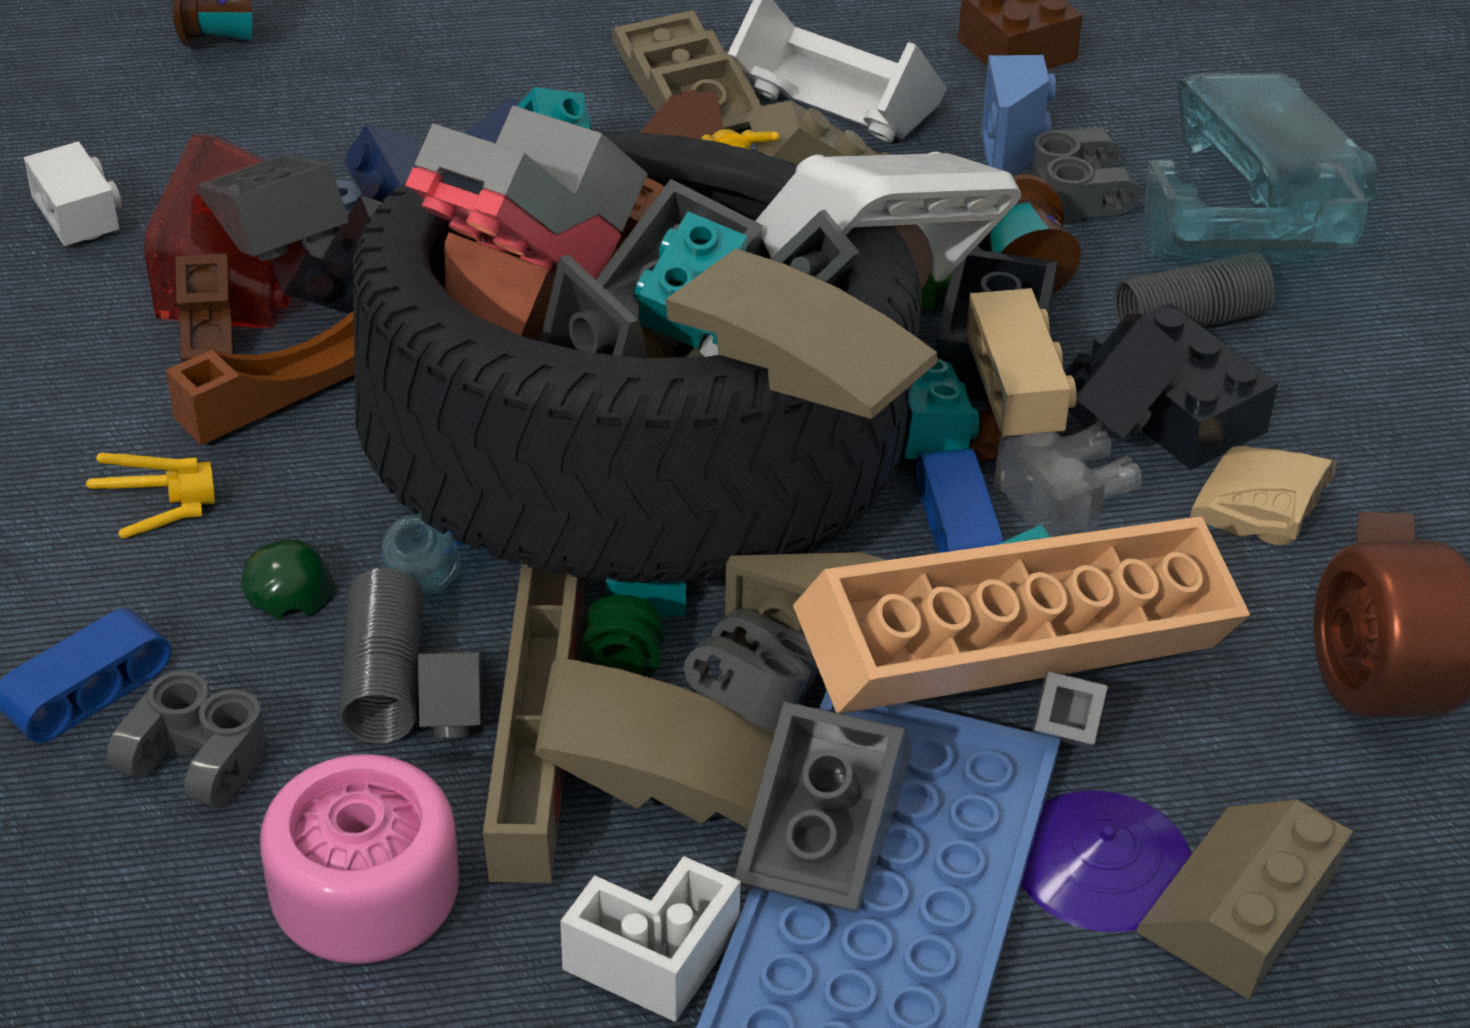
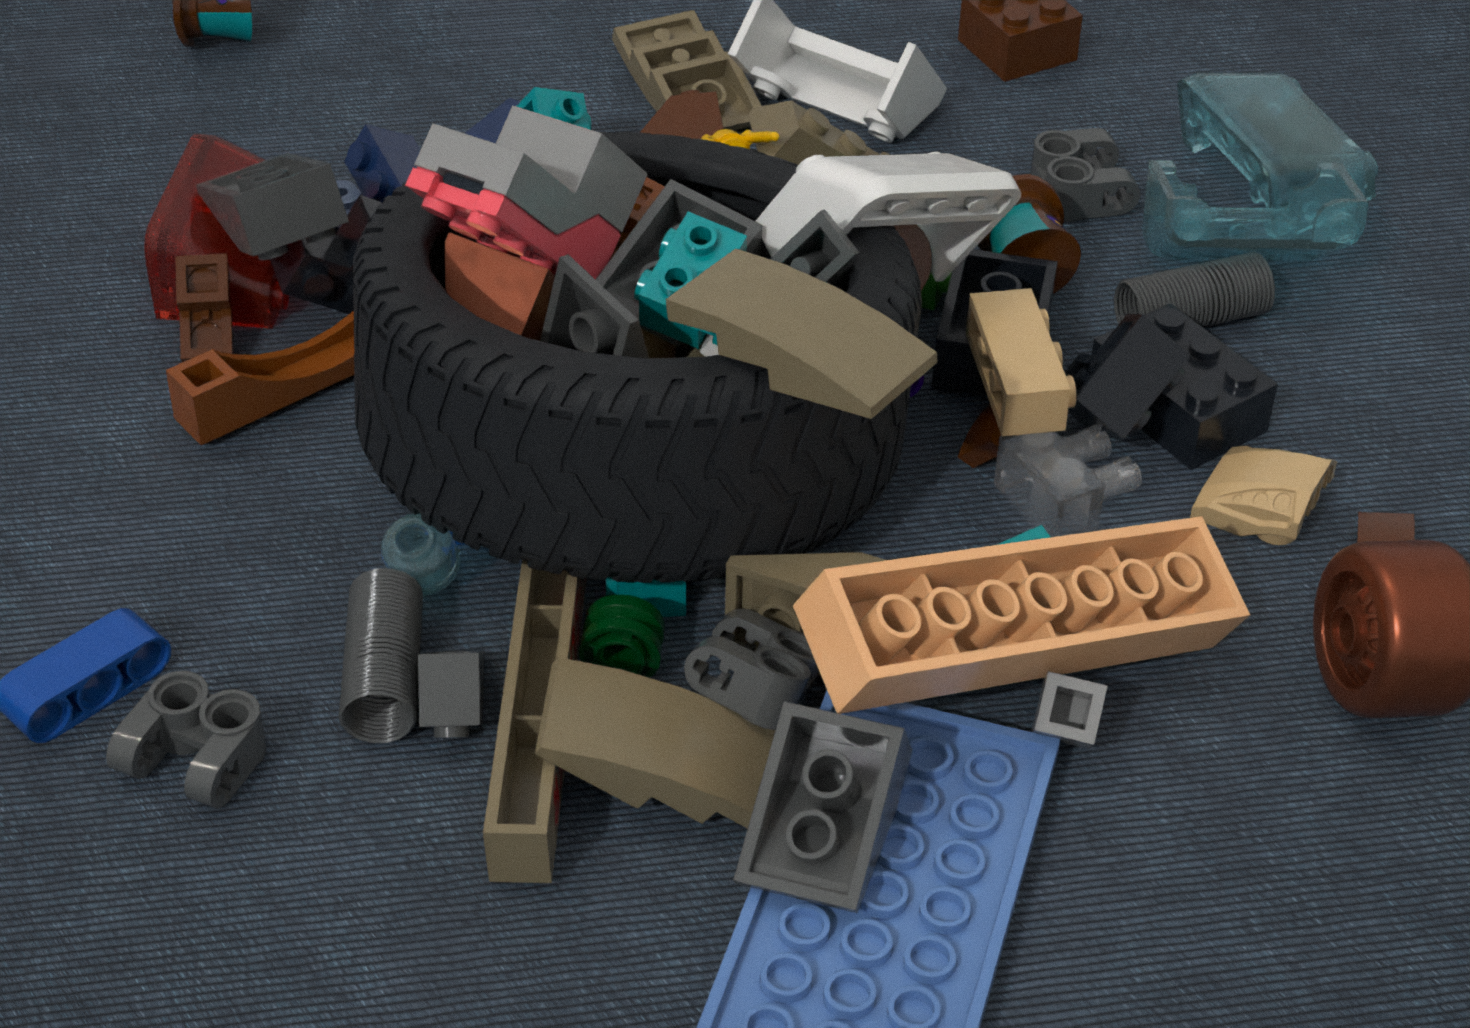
white brick [24,141,122,246] -> none
yellow plant [86,452,215,539] -> none
dark green hair [240,539,334,620] -> none
bright pink wheel [260,754,459,964] -> none
white brick [560,856,741,1022] -> none
teal brick [902,358,979,459] -> none
blue beam [916,448,1003,553] -> none
medium blue slope [981,55,1056,176] -> none
dark purple hat [1021,790,1192,932] -> none
dark tan slope [1136,800,1353,1000] -> none

